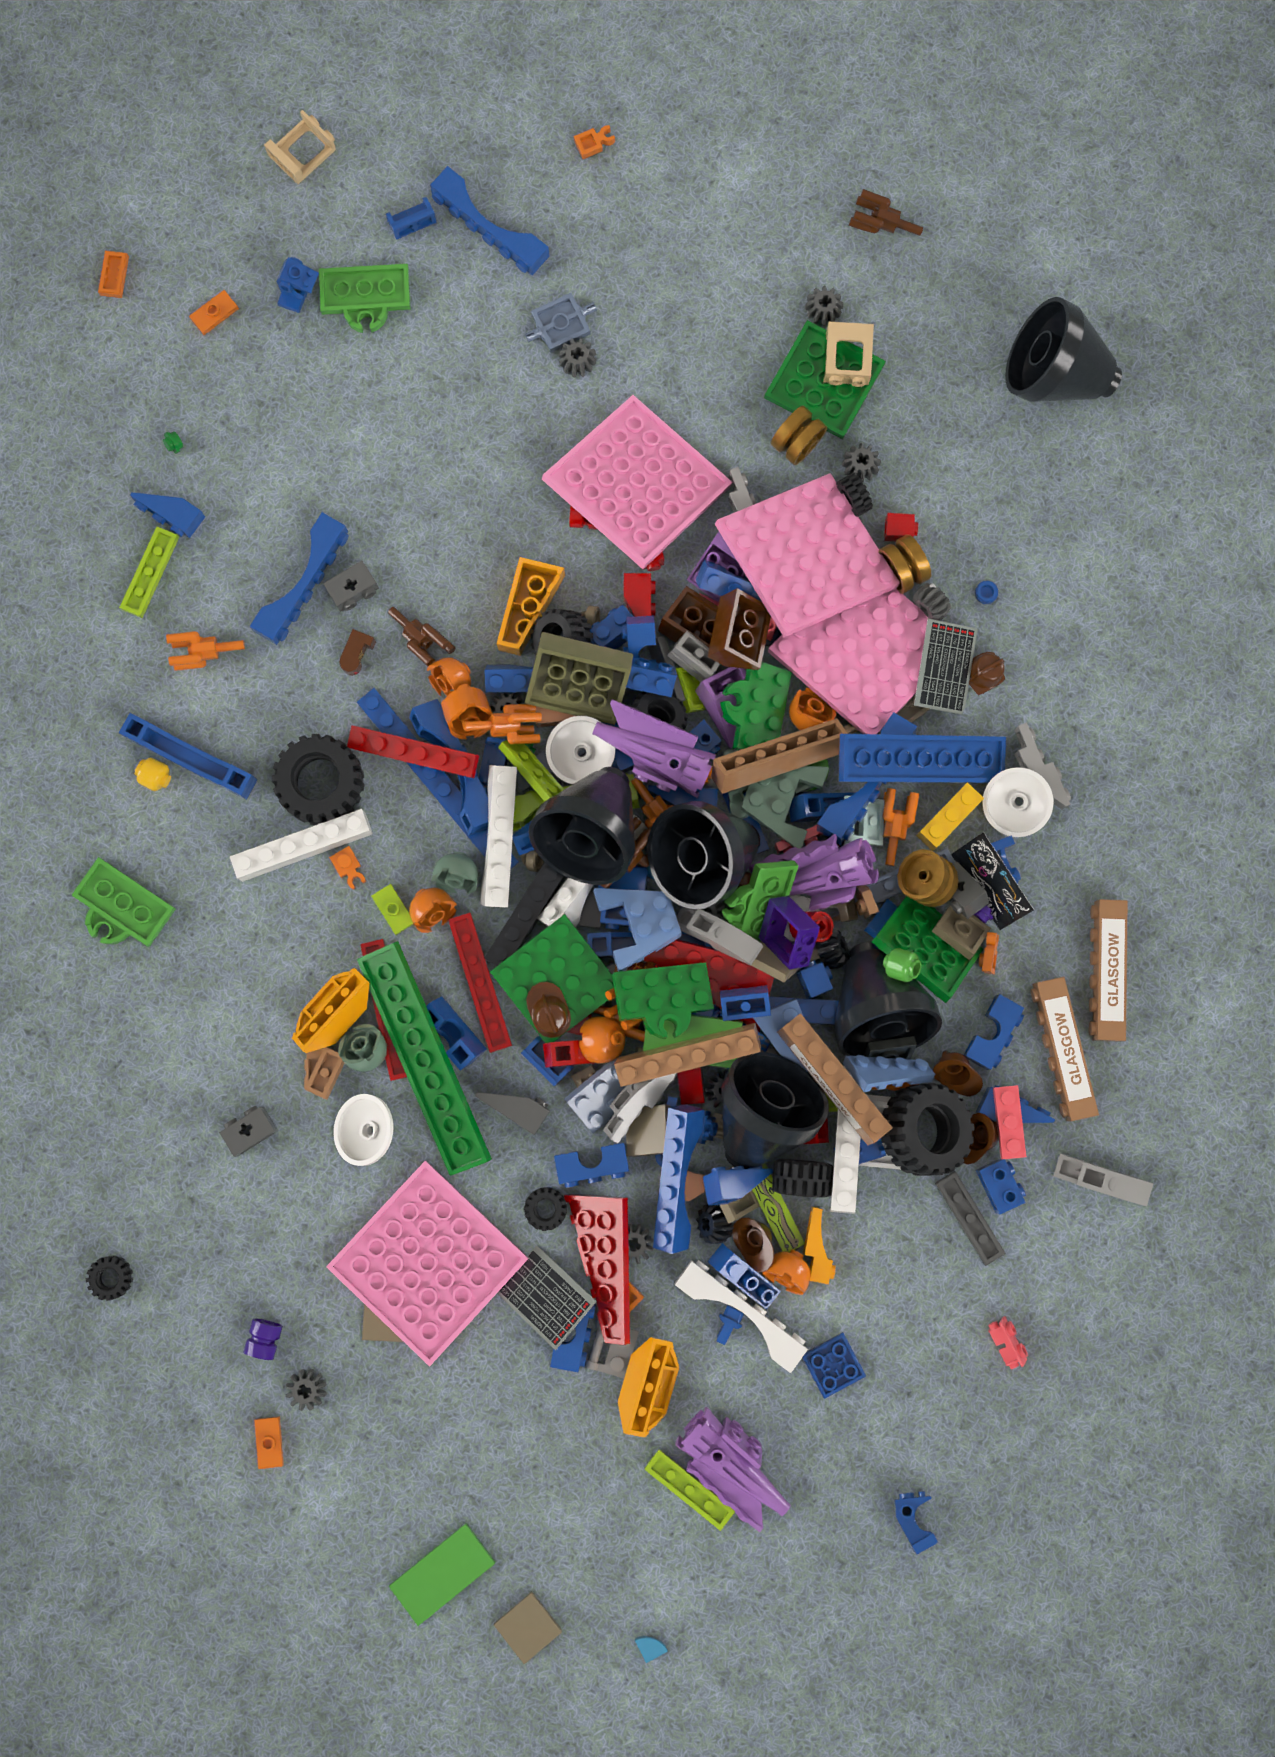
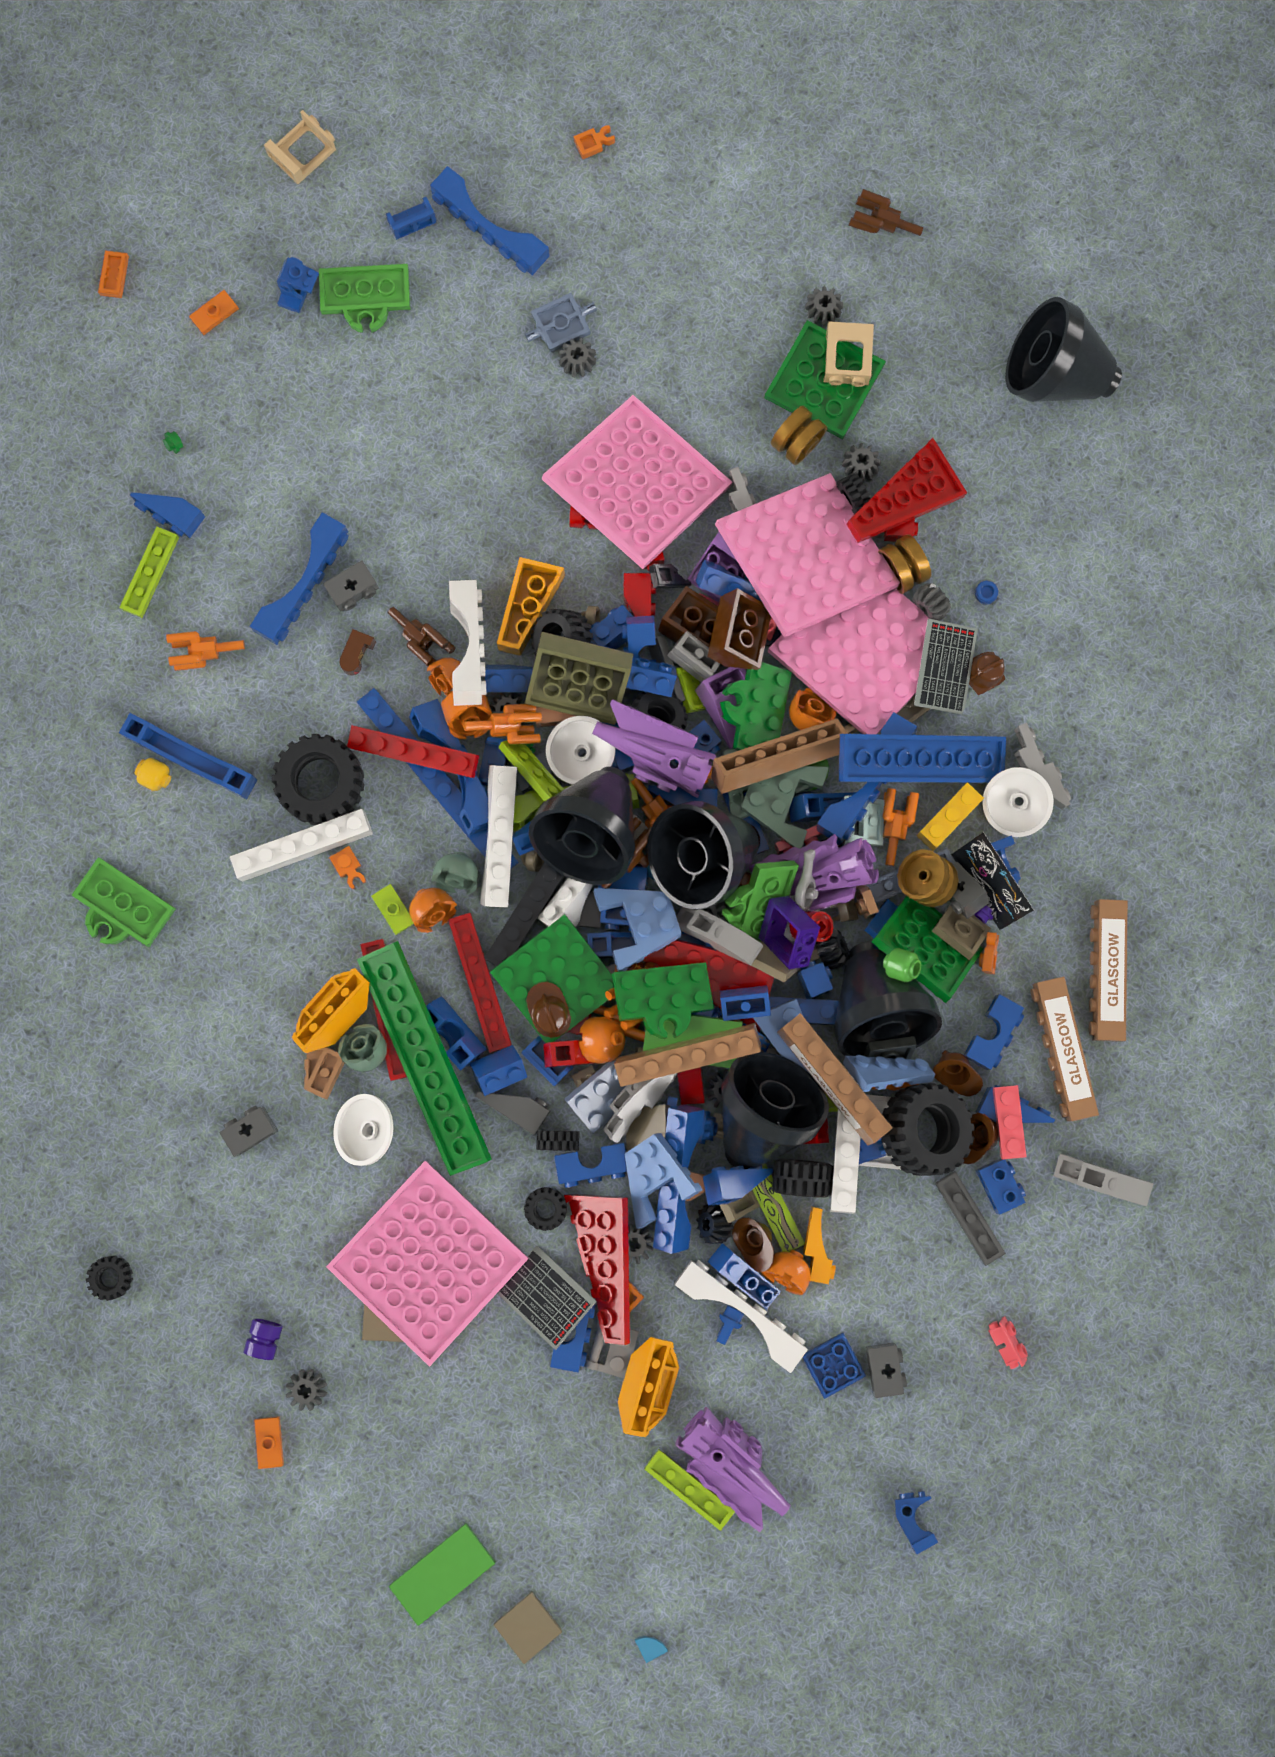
none -> white arch [449,580,486,706]
none -> blue brick [470,1045,528,1096]
none -> black tyre [536,1131,580,1151]
none -> medium blue wing [625,1133,702,1229]
none -> black tile [649,564,692,589]
none -> light grey piece [795,849,818,911]
none -> red wing [846,438,967,543]
none -> dark grey brick [866,1343,907,1398]

